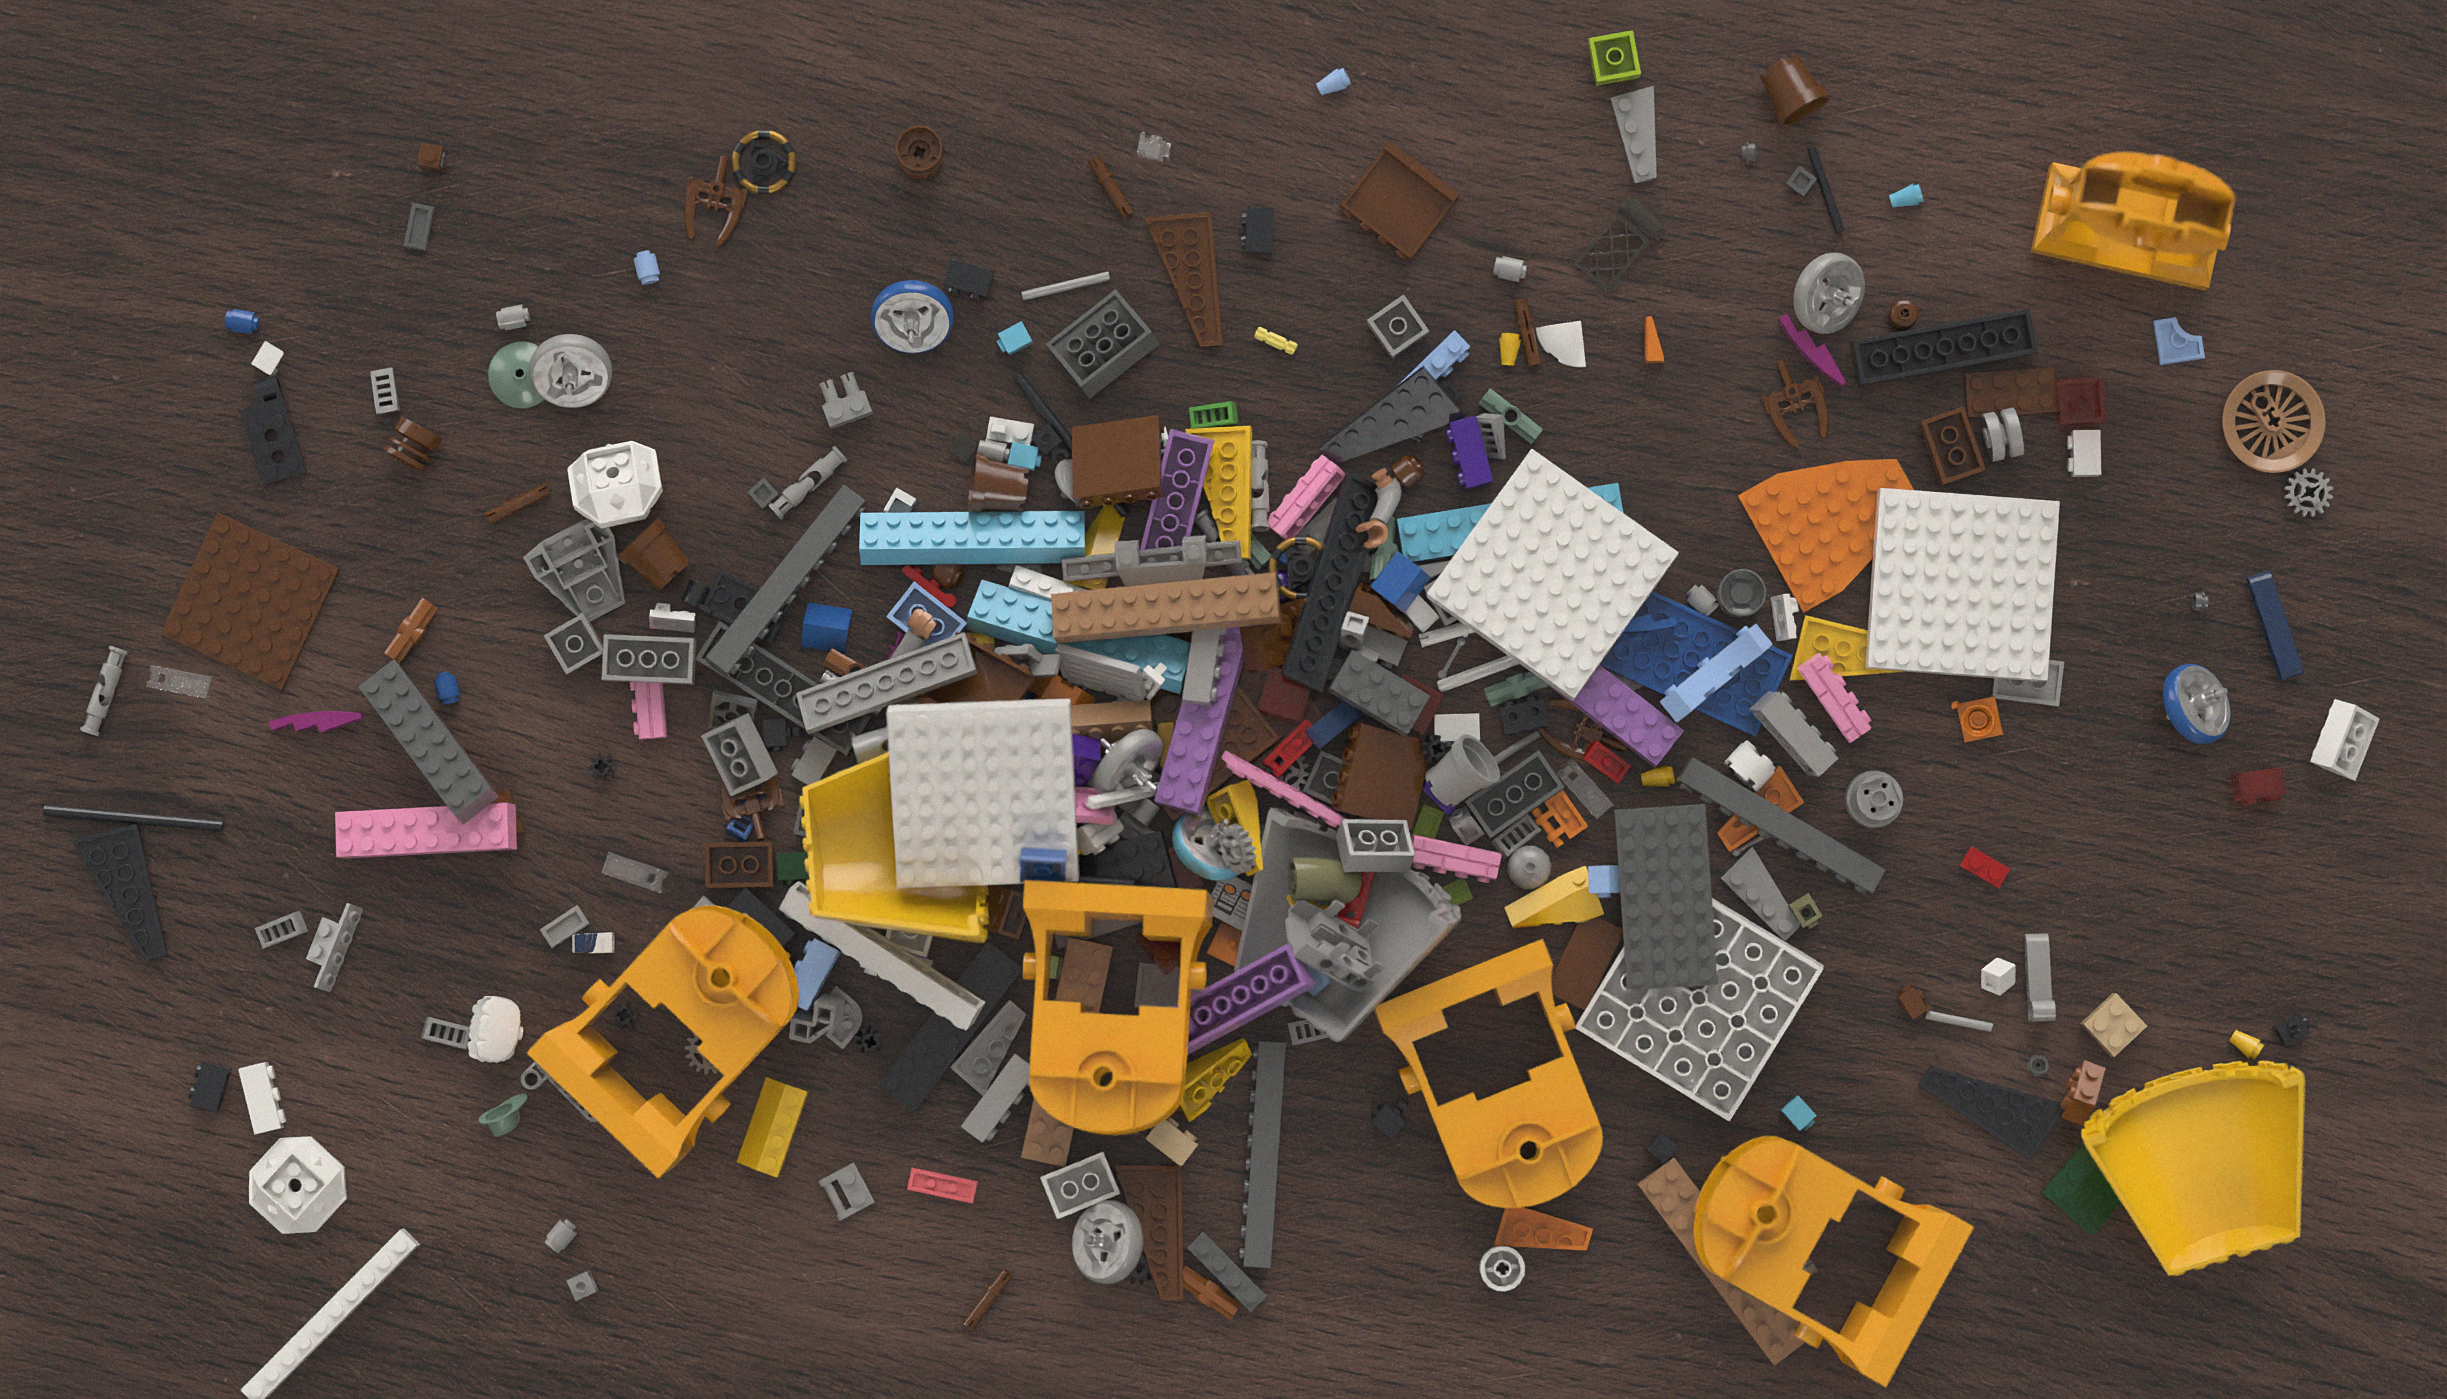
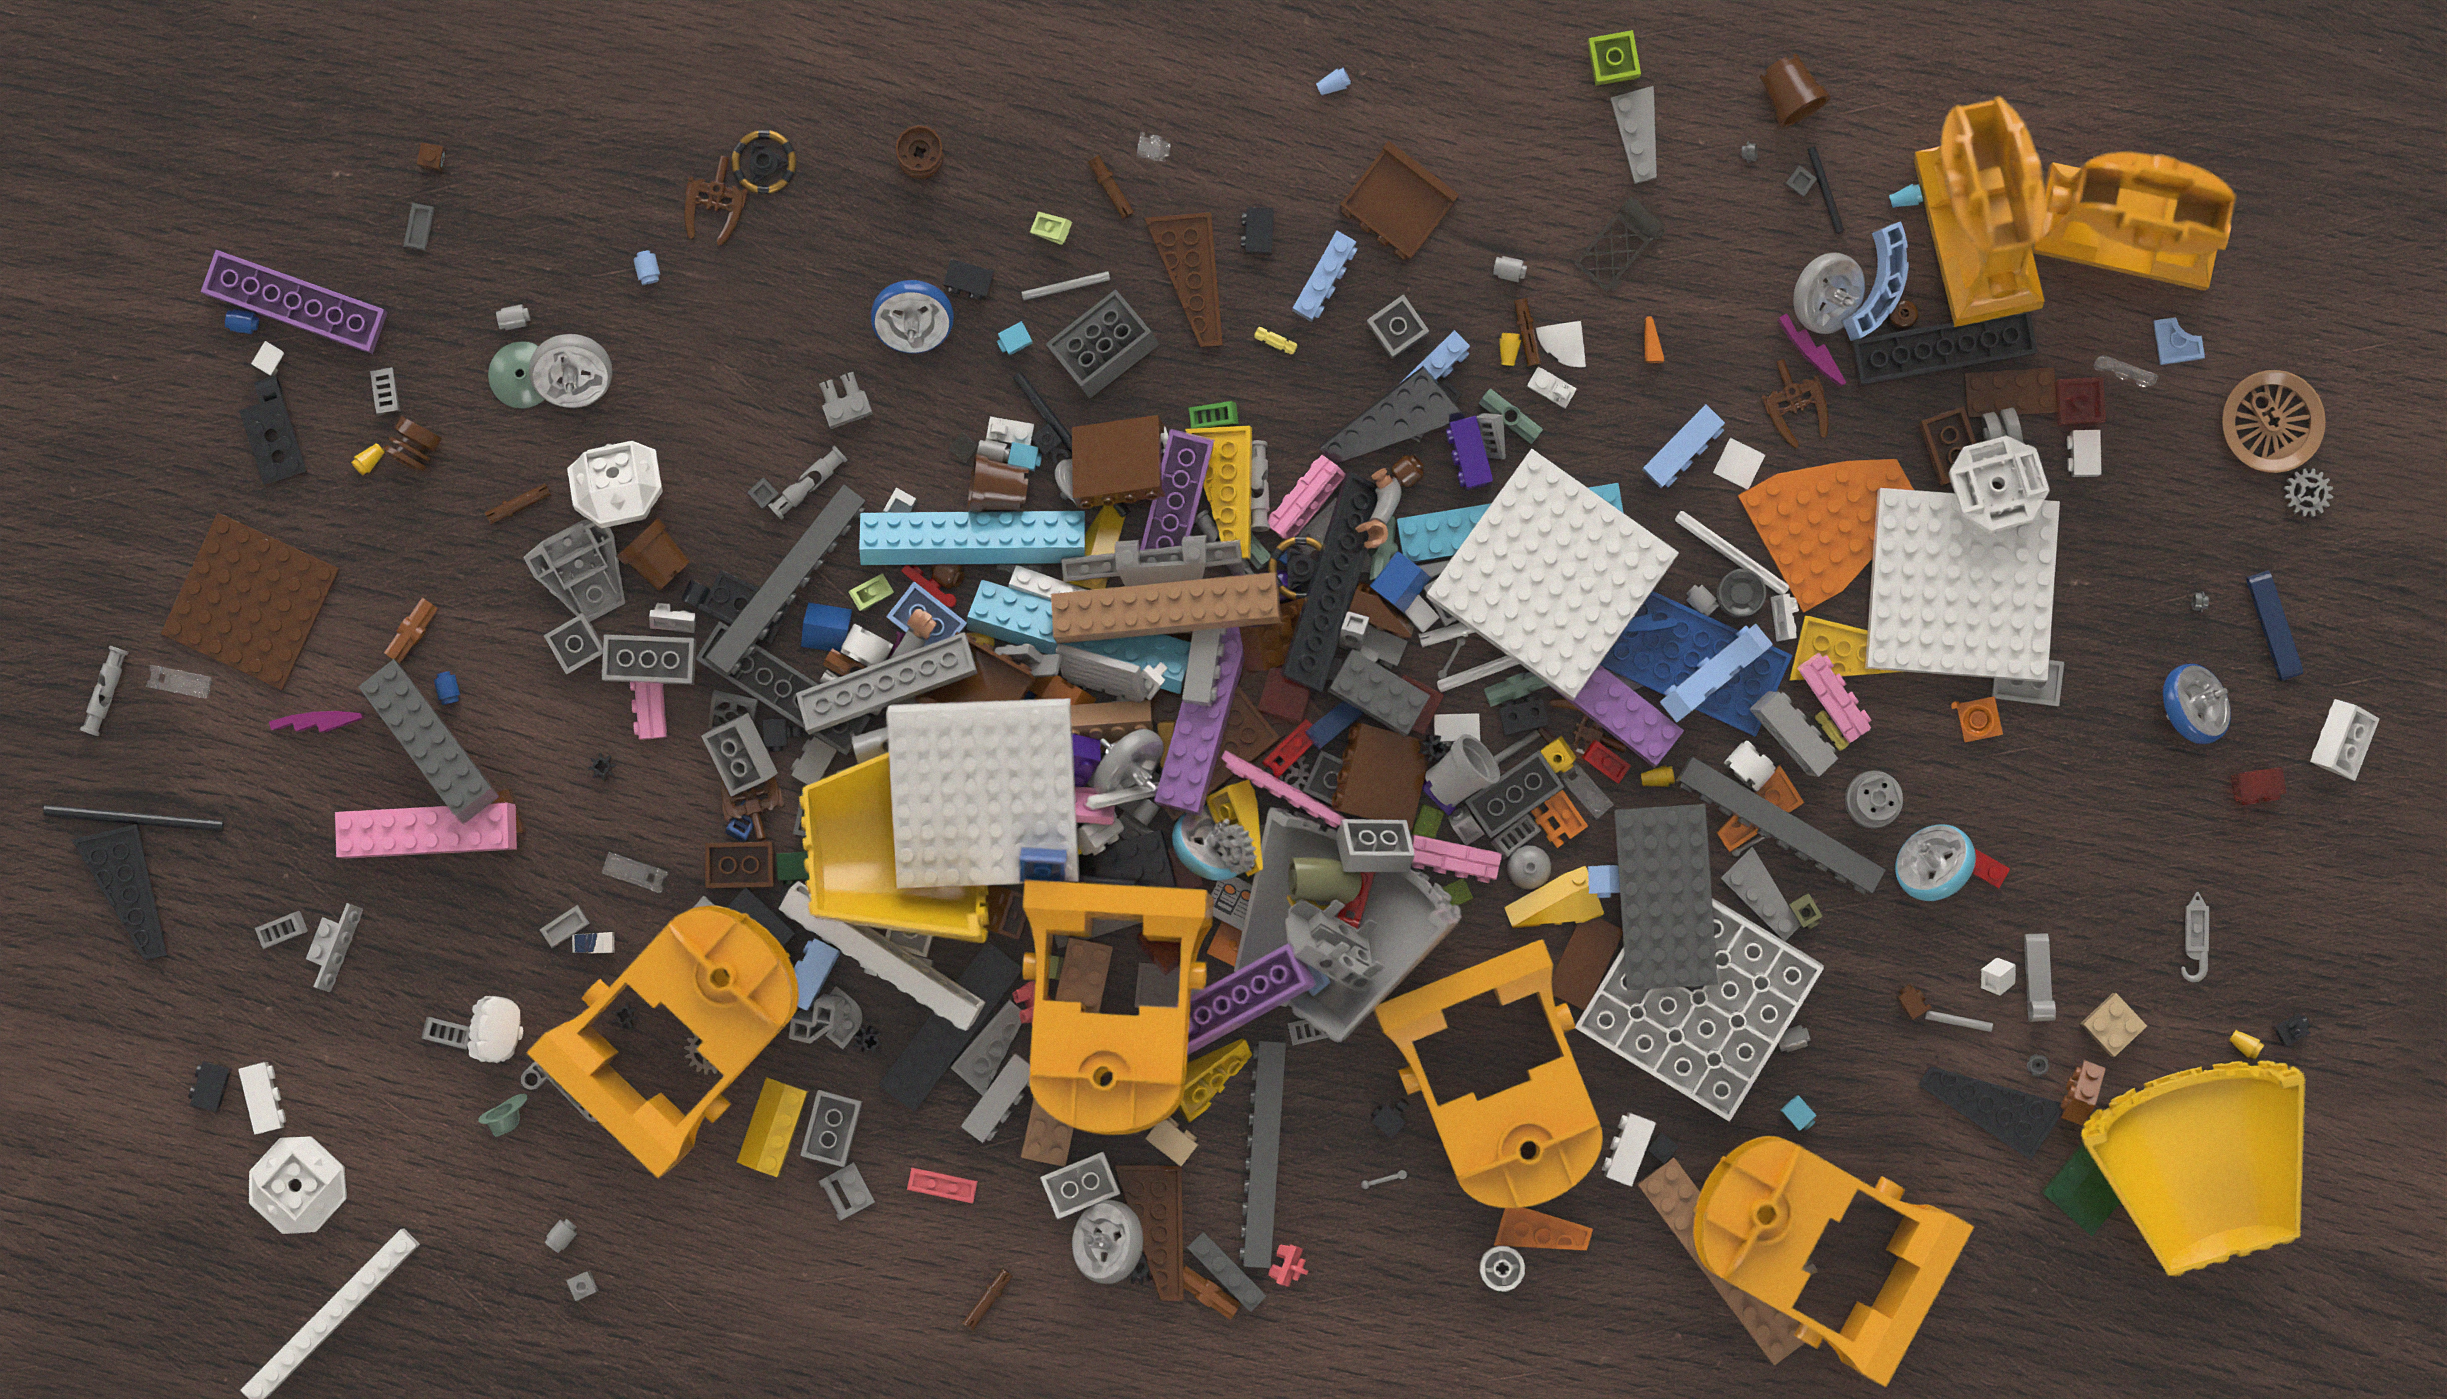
none -> medium lavender brick [201,250,388,354]
none -> yellow cone [351,443,385,475]
none -> light grey brick [800,1090,863,1167]
none -> white brick [840,624,893,667]
none -> yellowish green slope [849,573,894,611]
none -> coral hips [1012,981,1052,1026]
none -> yellowish green slope [1030,212,1072,245]
none -> coral hips [1268,1245,1308,1287]
none -> light blue brick [1292,231,1357,322]
none -> light grey hinge [1361,1170,1407,1189]
none -> white hinge [1527,367,1576,408]
none -> yellow brick [1540,736,1576,773]
none -> white brick [1602,1113,1656,1186]
none -> light blue brick [1642,405,1725,488]
none -> white axle [1675,511,1789,595]
none -> white sticker [1713,438,1765,490]
none -> light grey brick [1778,1025,1811,1053]
none -> light yellow axle [1815,710,1849,751]
none -> light blue brick [1842,221,1909,341]
none -> flat silver wheel [1895,824,1976,901]
none -> light orange piece [1914,97,2045,327]
none -> white piece [1949,436,2049,533]
none -> clear plate [2094,356,2158,387]
none -> light grey plate [2181,892,2209,982]

